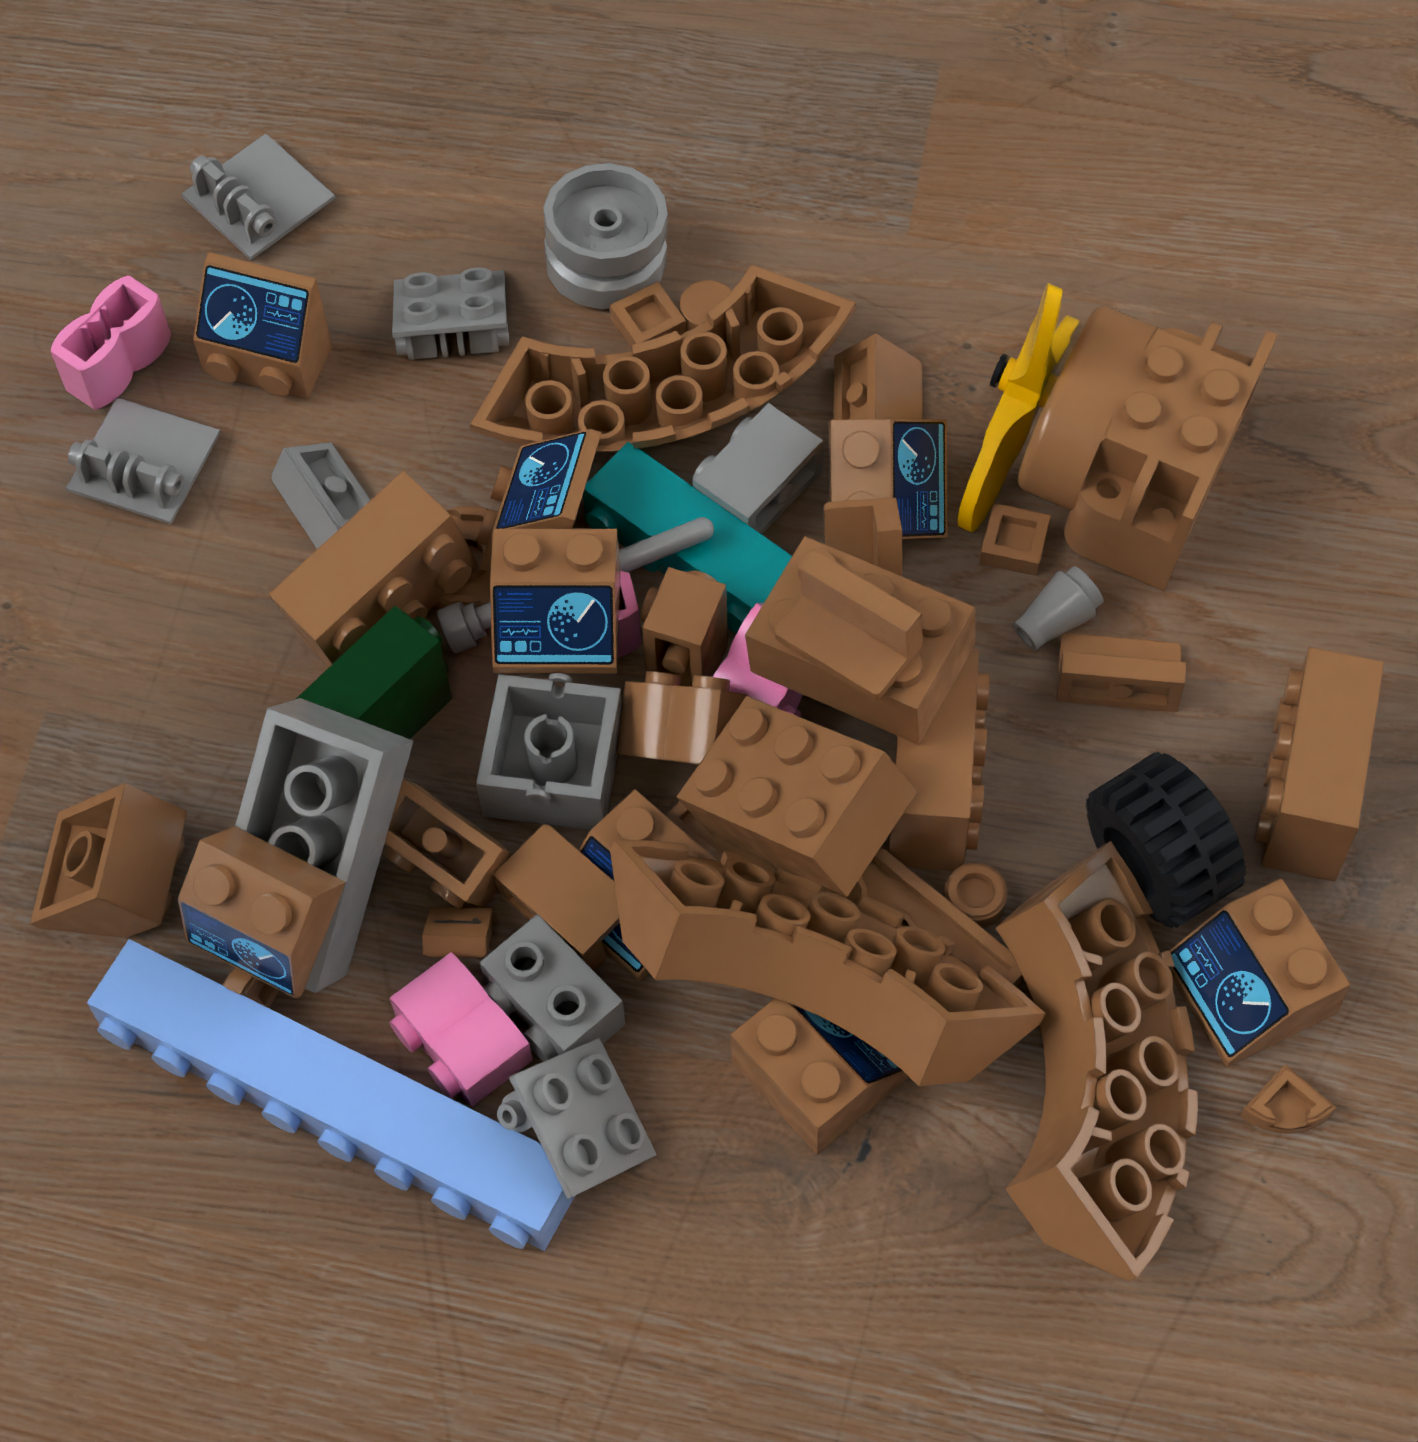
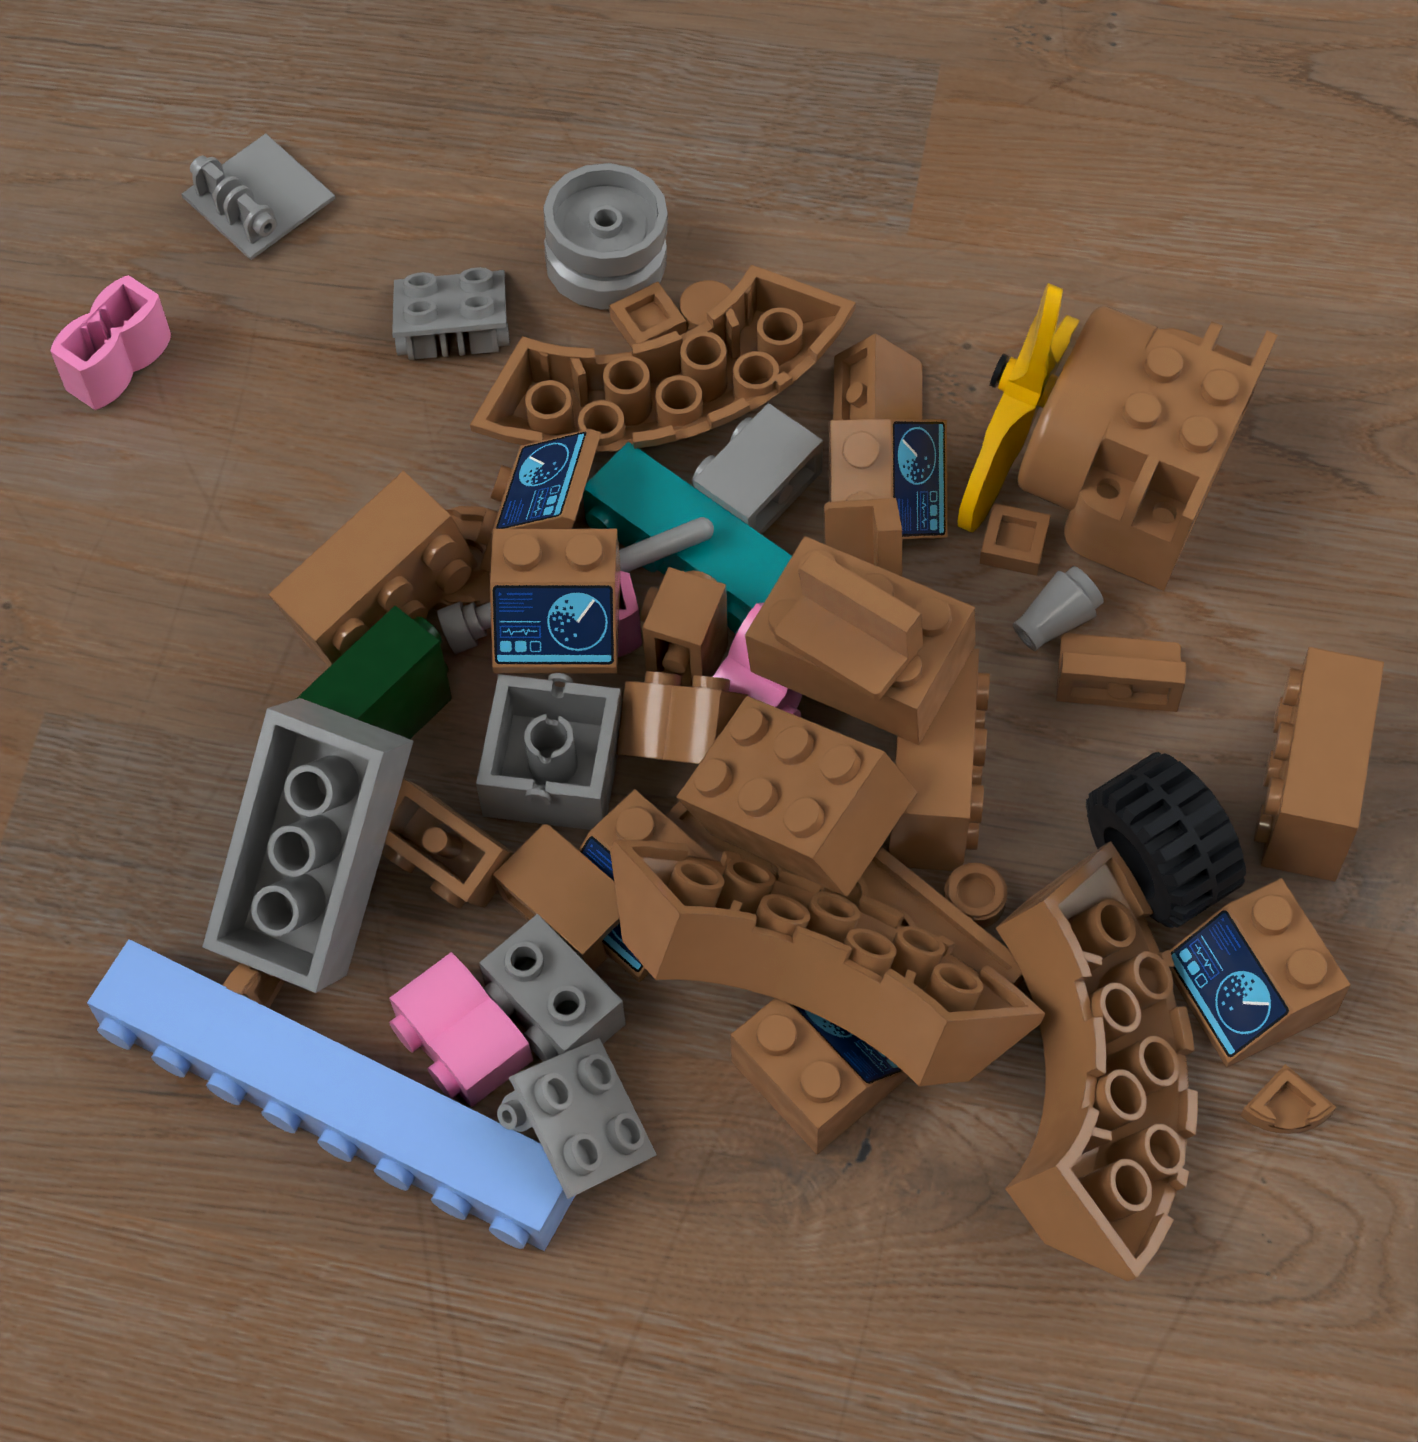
medium nougat slope [30,783,187,938] -> none
light grey hinge [66,398,221,525] -> none
medium nougat slope [178,826,346,999] -> none
slope [193,252,332,399] -> none
light grey slope [271,442,370,549] -> none
medium nougat tile [422,907,493,958] -> none

